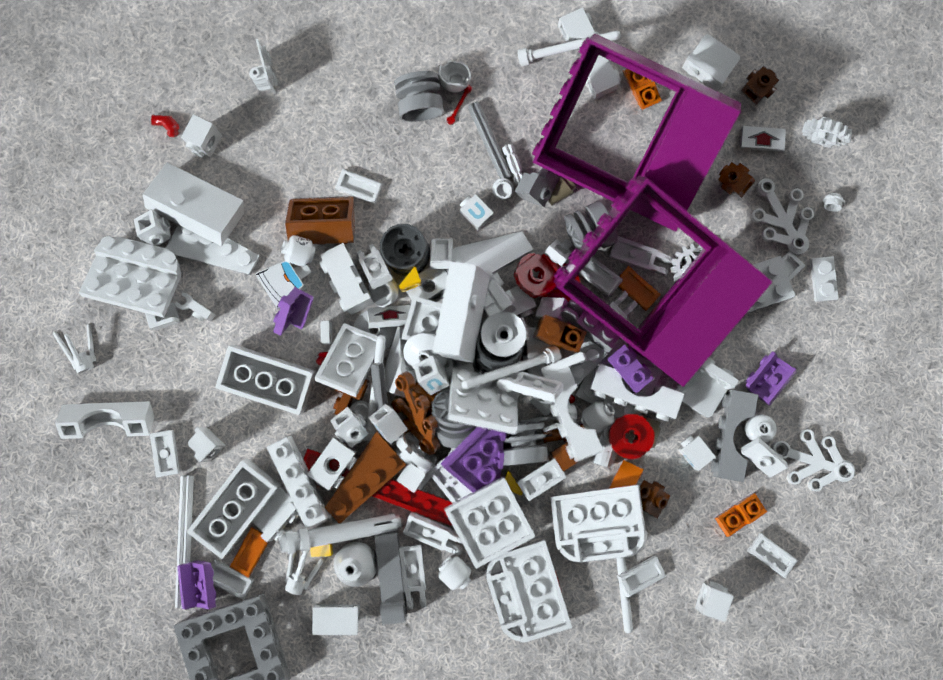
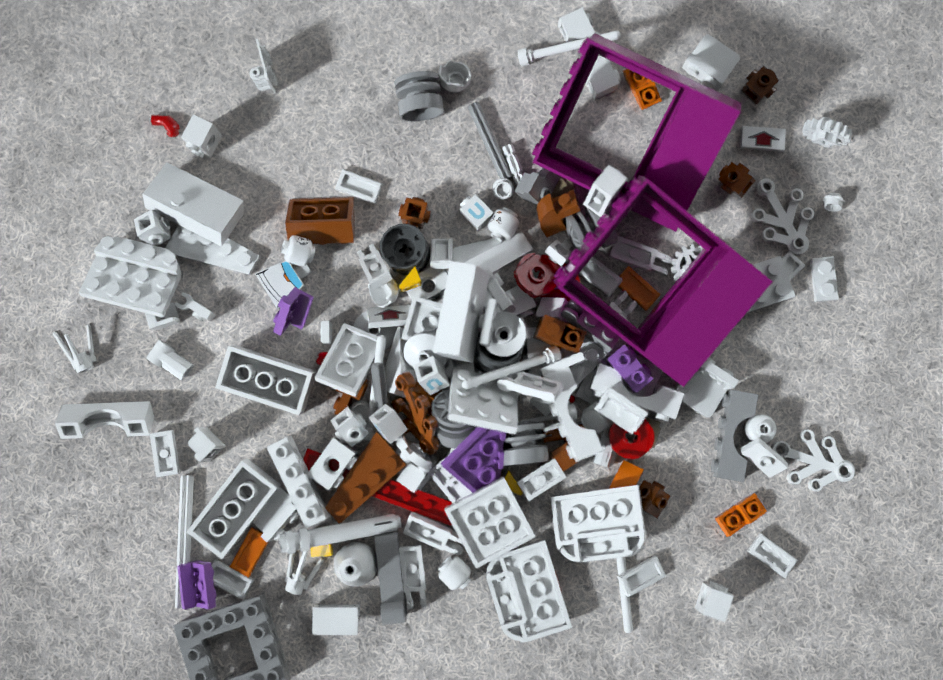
white wedge [319,243,374,315] -> none
red hinge [447,85,472,125] -> none
white brick [678,435,716,471] -> none
medium lavender bracket [746,351,797,406] -> none
none -> white piece [146,340,194,380]
none -> dark orange brick [398,197,431,229]
none -> white plate [479,298,498,347]
none -> white head [488,207,520,241]
none -> dark orange brick [537,190,581,238]
none -> white brick [583,165,627,217]
none -> white hinge [594,388,648,434]

